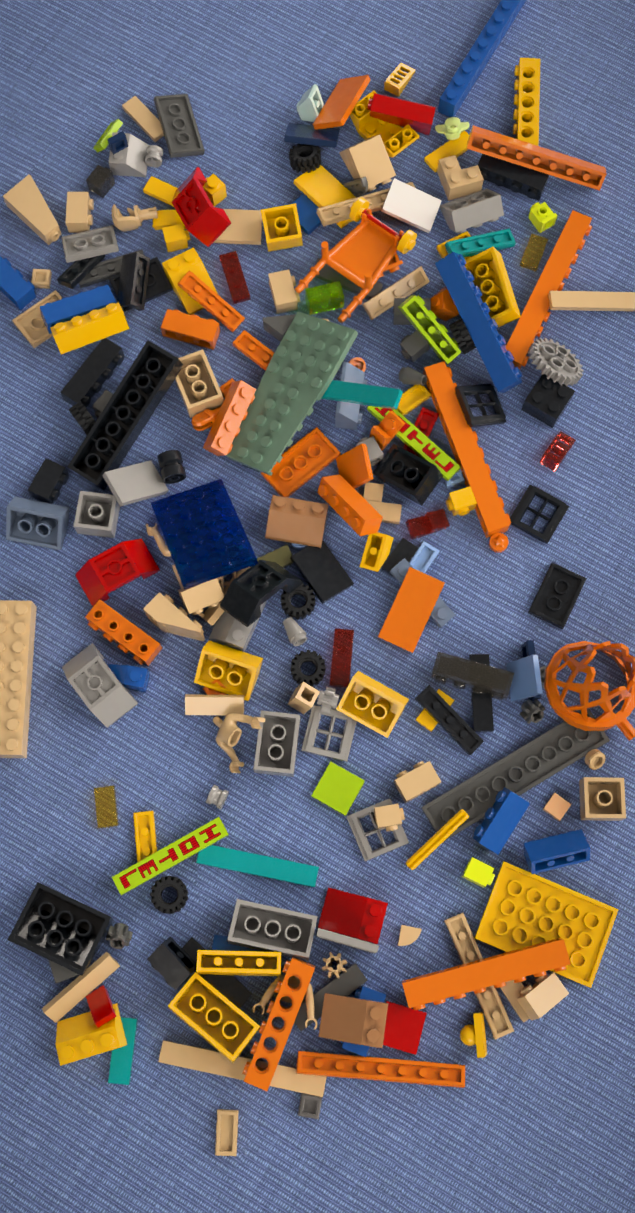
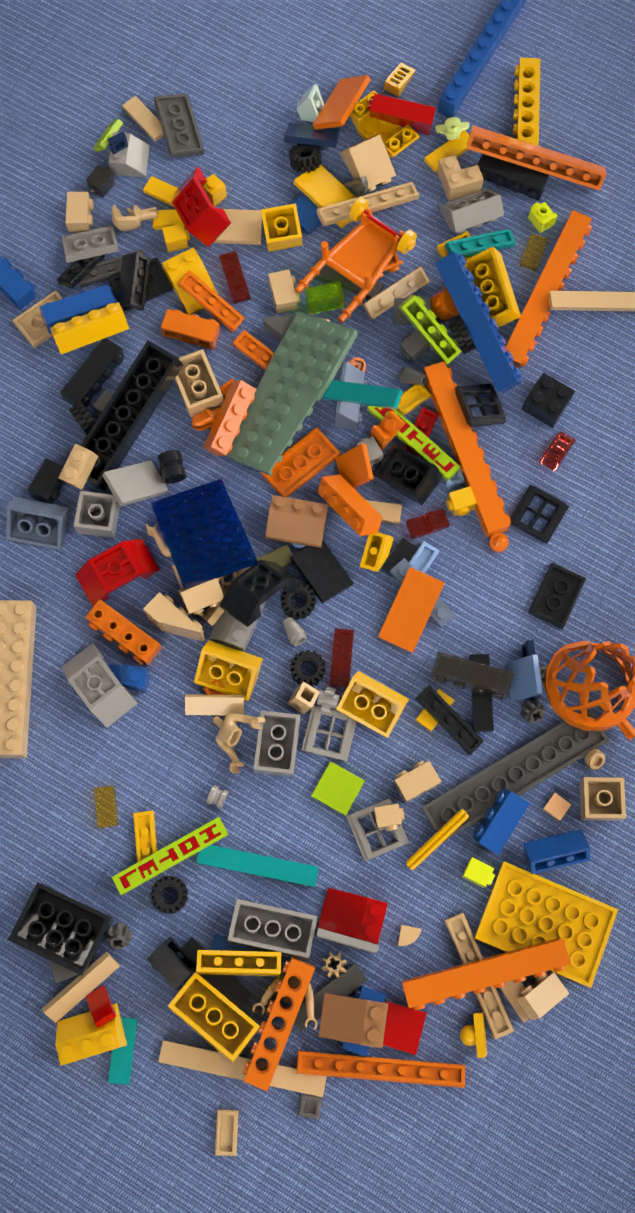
tan slope [3,175,62,245] -> none
tan tile [31,269,52,289] -> none
light grey wheel [145,145,163,168] -> none
tan tile [363,482,384,502] -> none
white tile [381,178,442,233] -> none
light grey gear [528,338,584,386] -> none
none -> tan brick [59,444,98,490]

